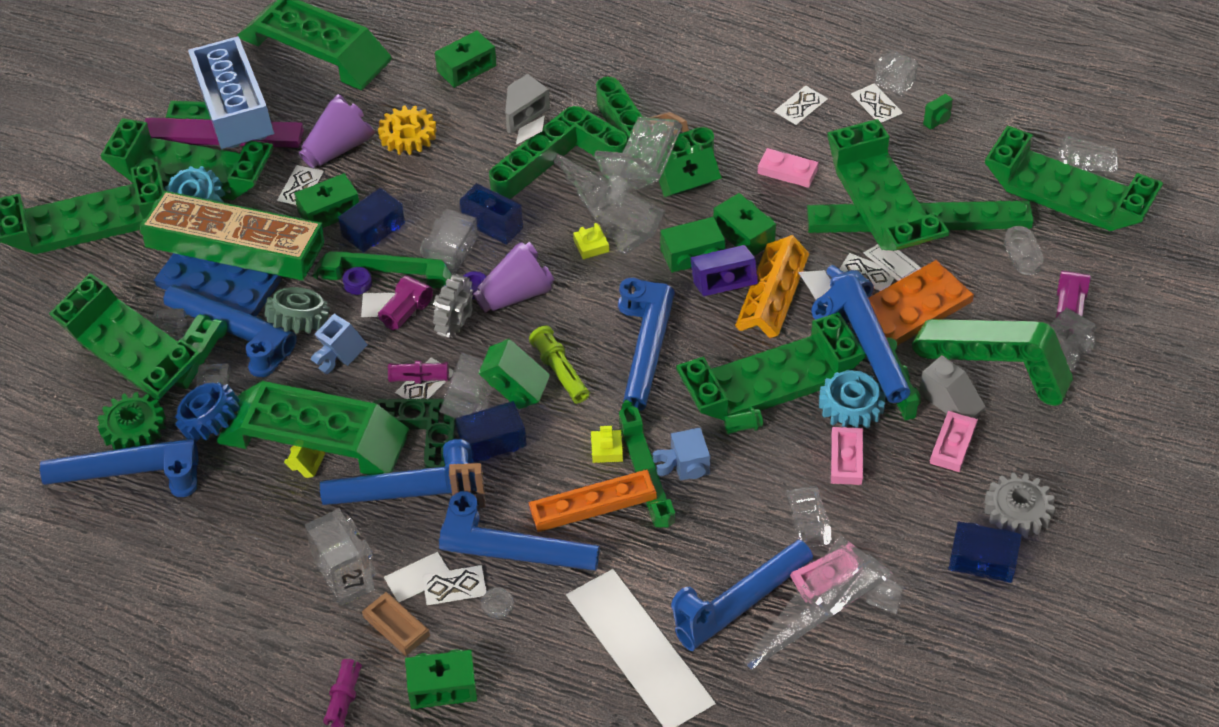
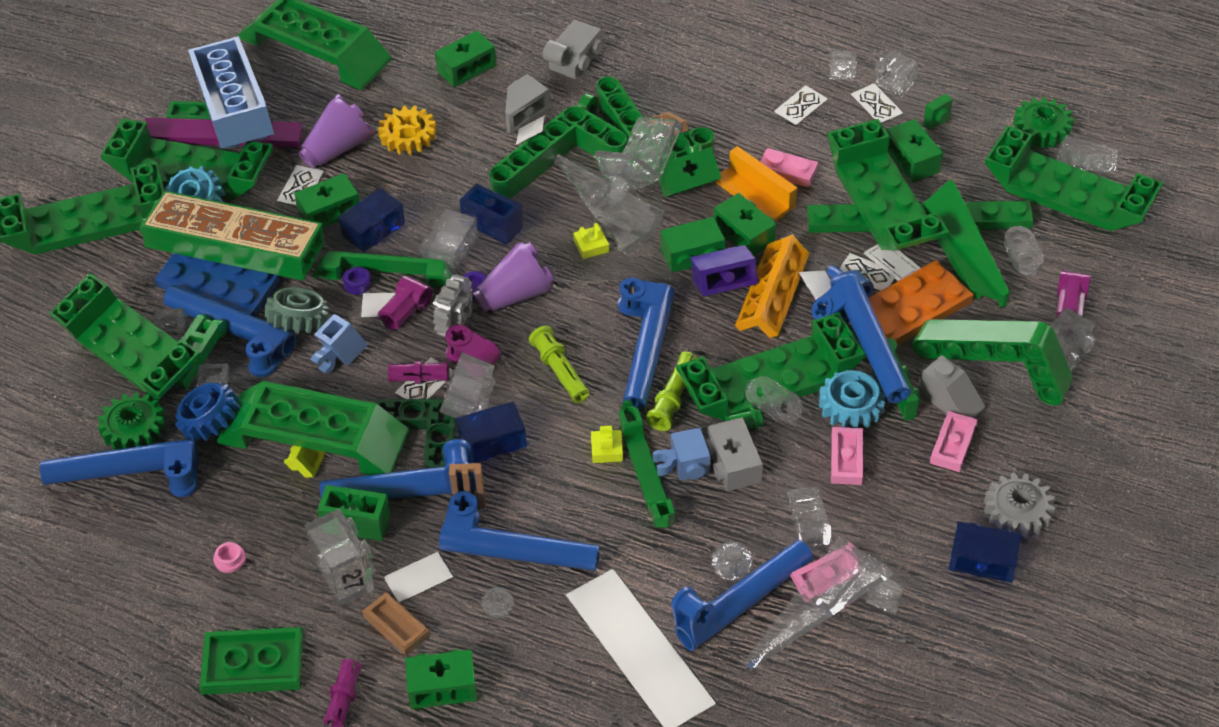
white sticker [422,565,487,605] -> none
green brick [478,339,550,410] -> none
orange tile [528,470,657,532] -> none
none -> green tile [199,627,304,695]
none -> bright pink plate [213,542,246,573]
none -> green brick [317,485,391,541]
none -> magenta piece [445,325,501,378]
none -> light grey hinge [542,19,603,79]
none -> green tile [577,93,598,114]
none -> lime pin [646,351,697,431]
none -> light grey brick [705,417,763,492]
none -> clear piece [712,540,753,581]
none -> light orange panel [715,146,797,222]
none -> clear plate [746,376,803,423]
none -> clear bracket [829,50,857,80]
none -> green brick [886,119,943,183]
none -> green wedge [923,180,1010,307]
none -> green gear [1013,97,1074,148]

